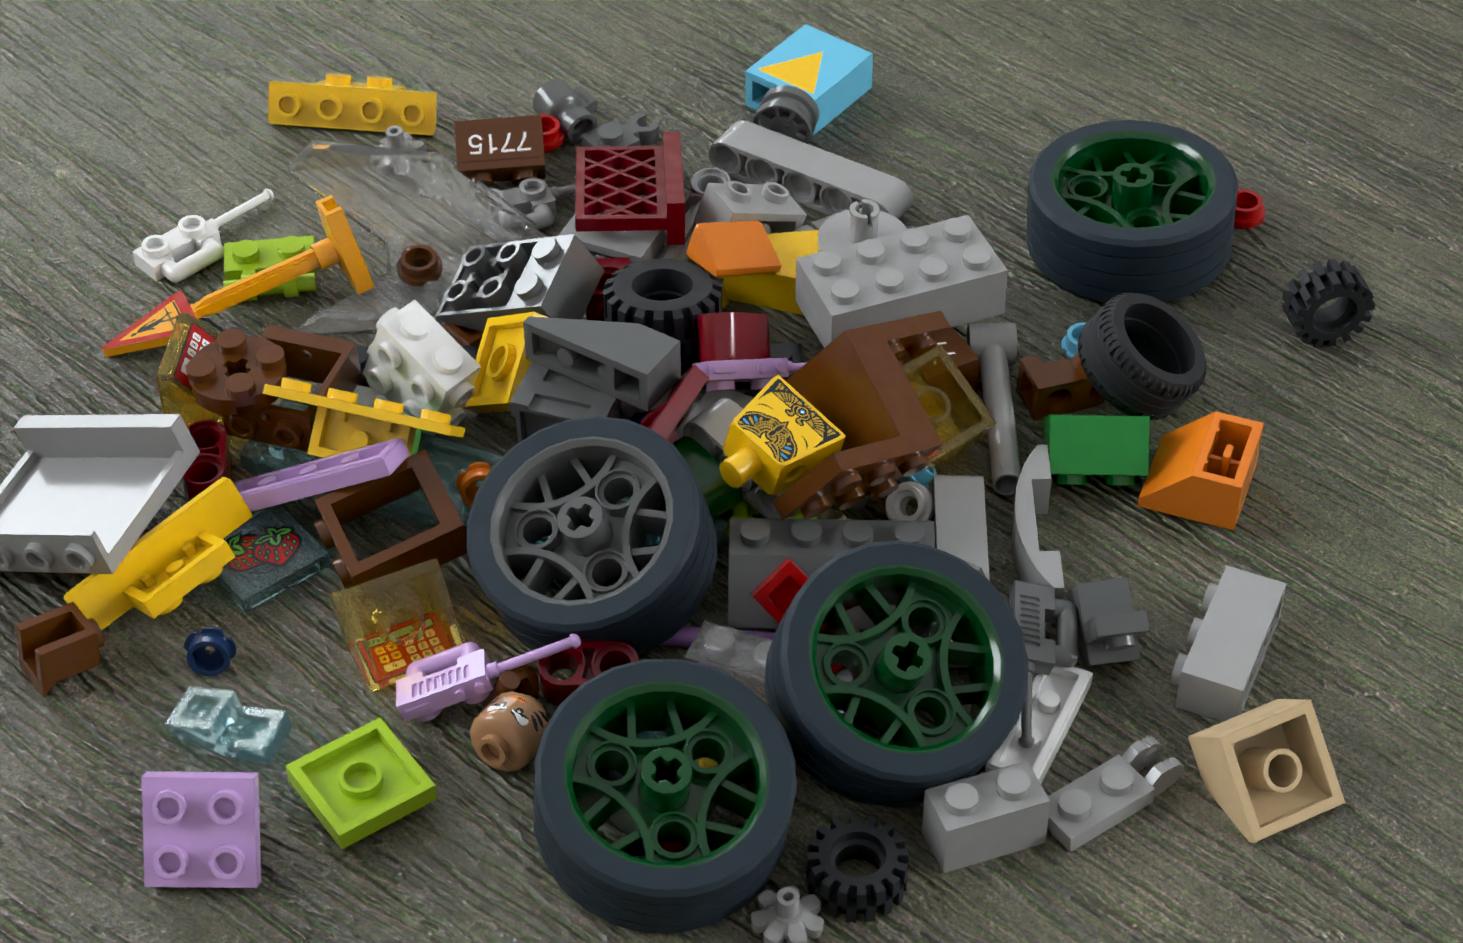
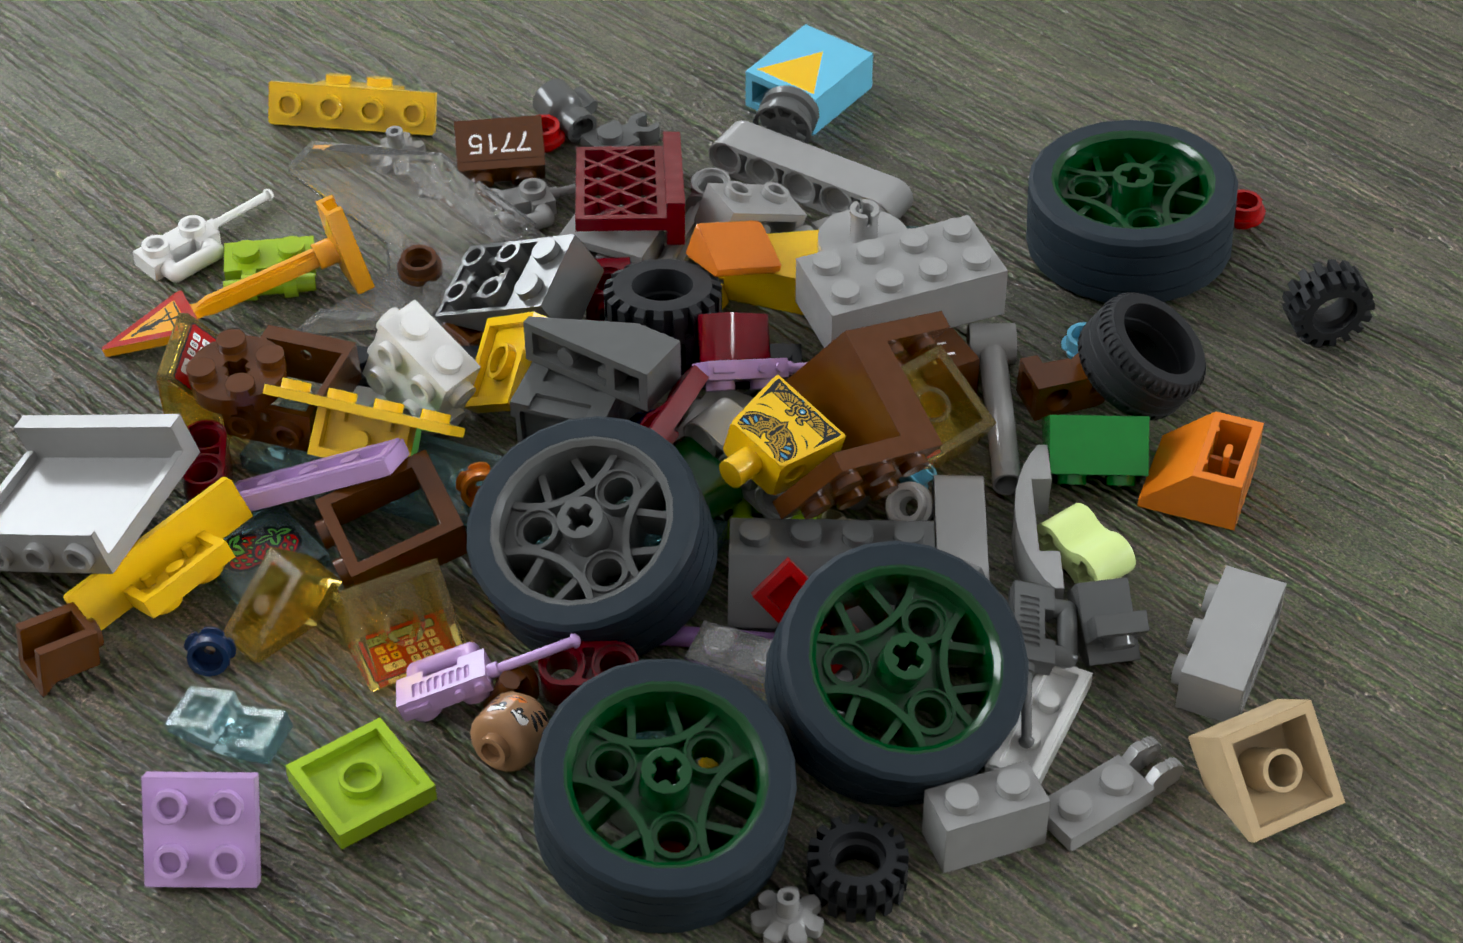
none -> clear yellow slope [224,547,342,663]
none -> yellowish green axle [1037,503,1136,584]

